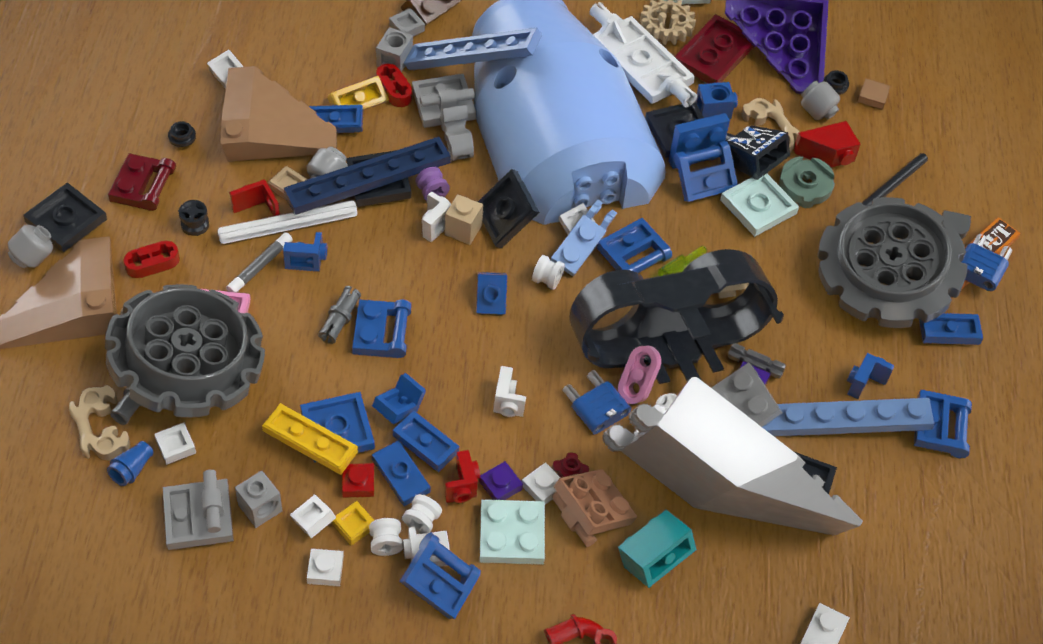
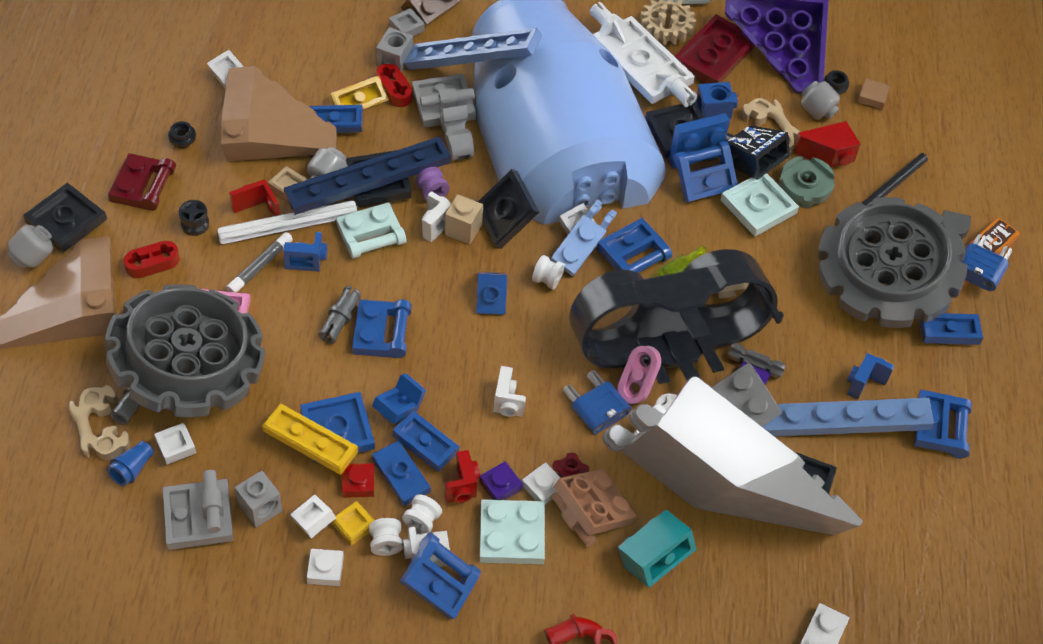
none -> light aqua plate [336,202,407,259]

